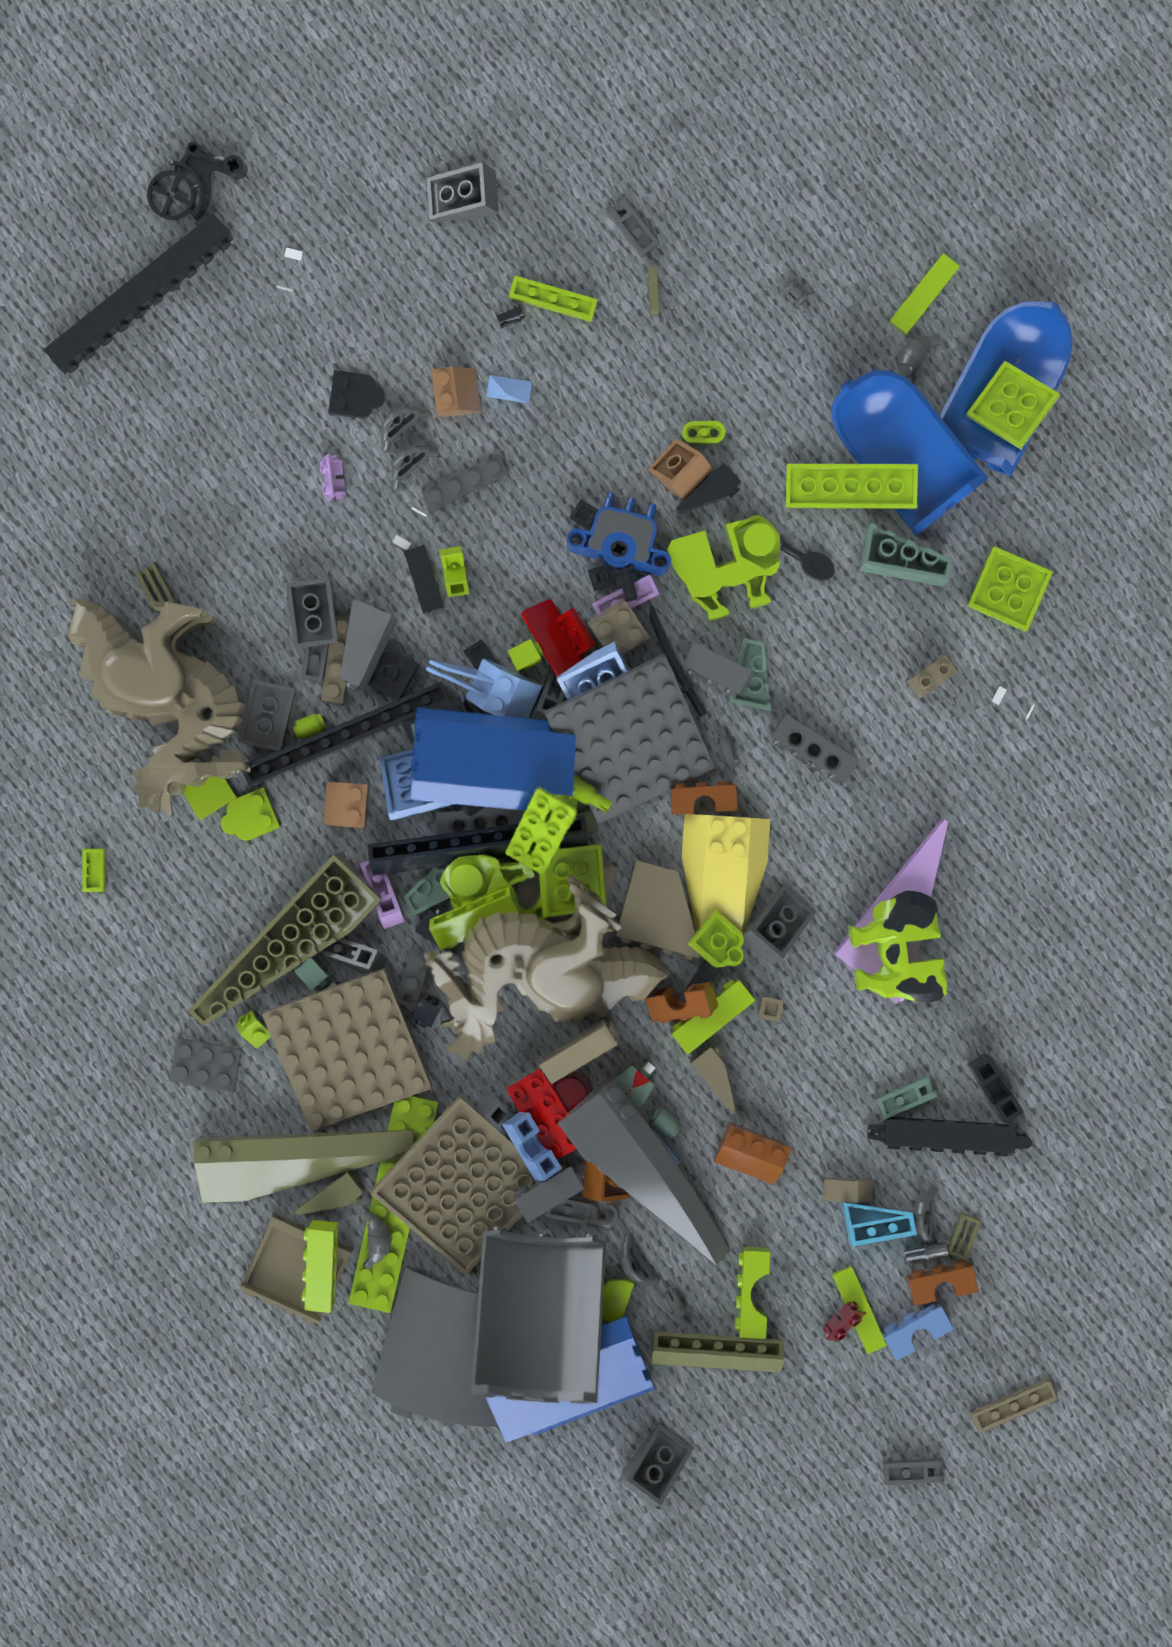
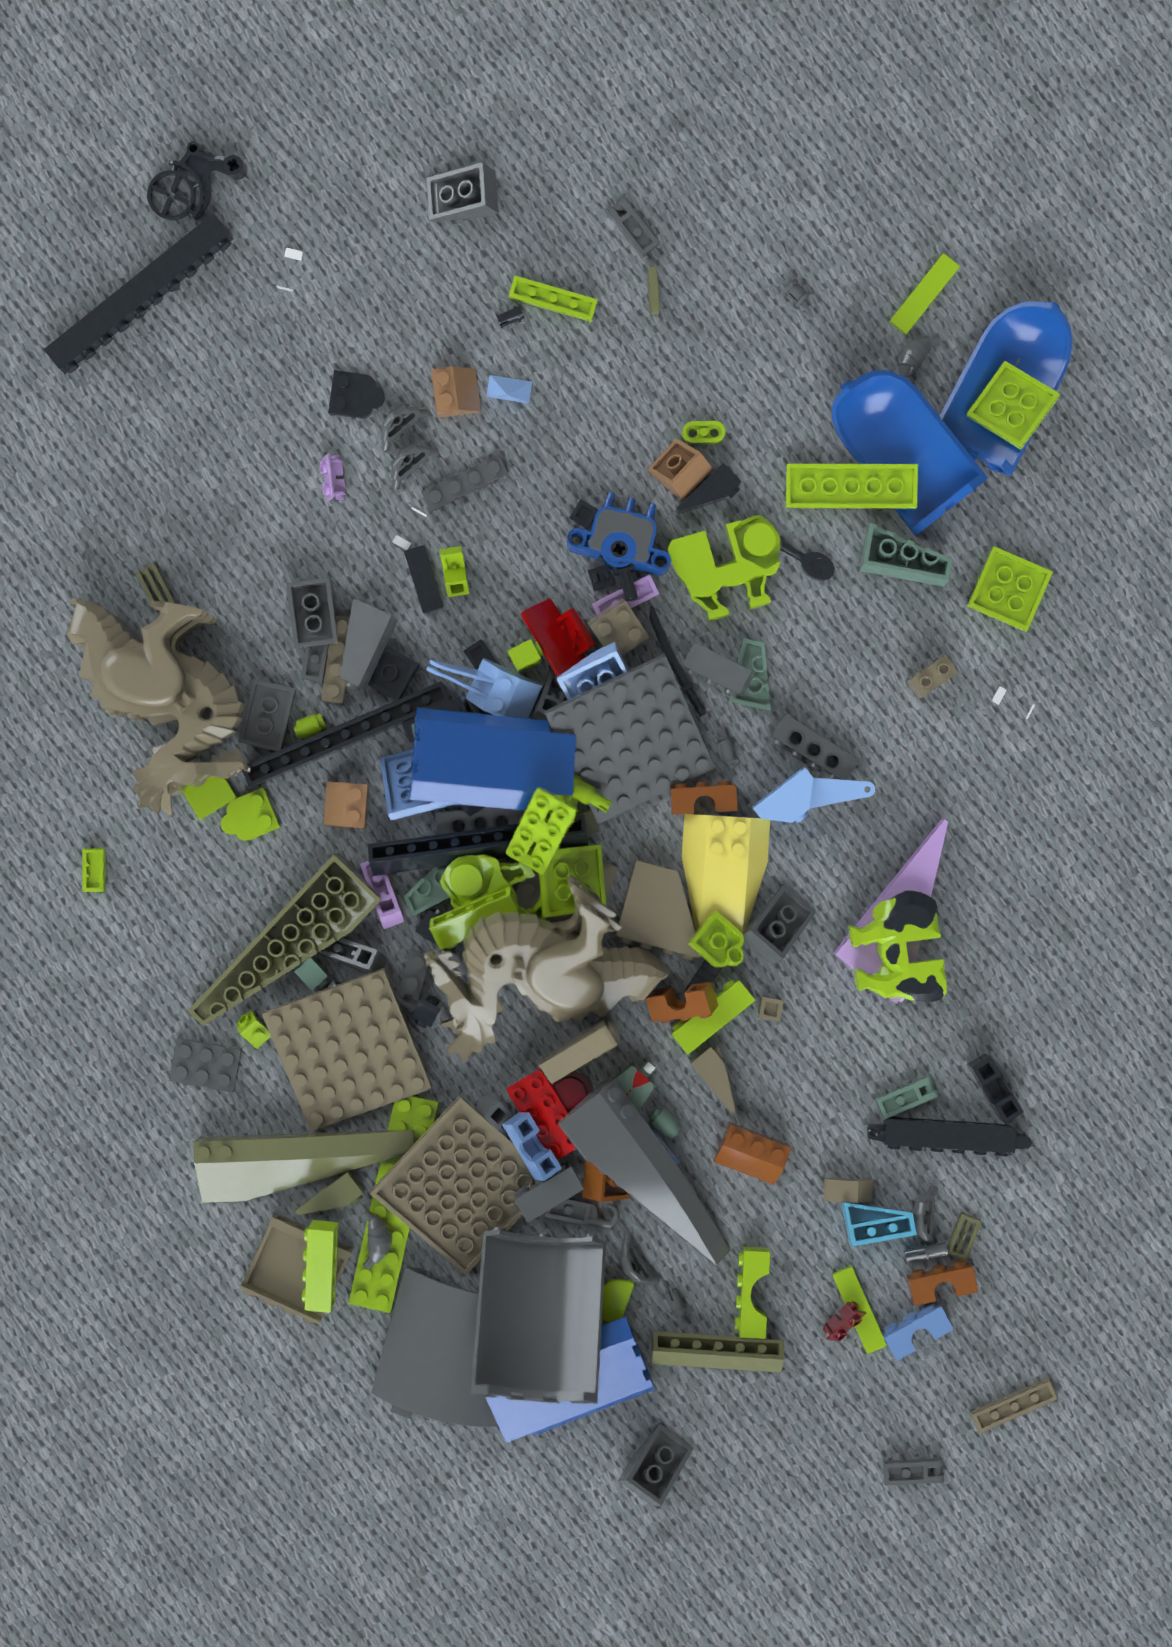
none -> light blue slope [752,767,875,823]

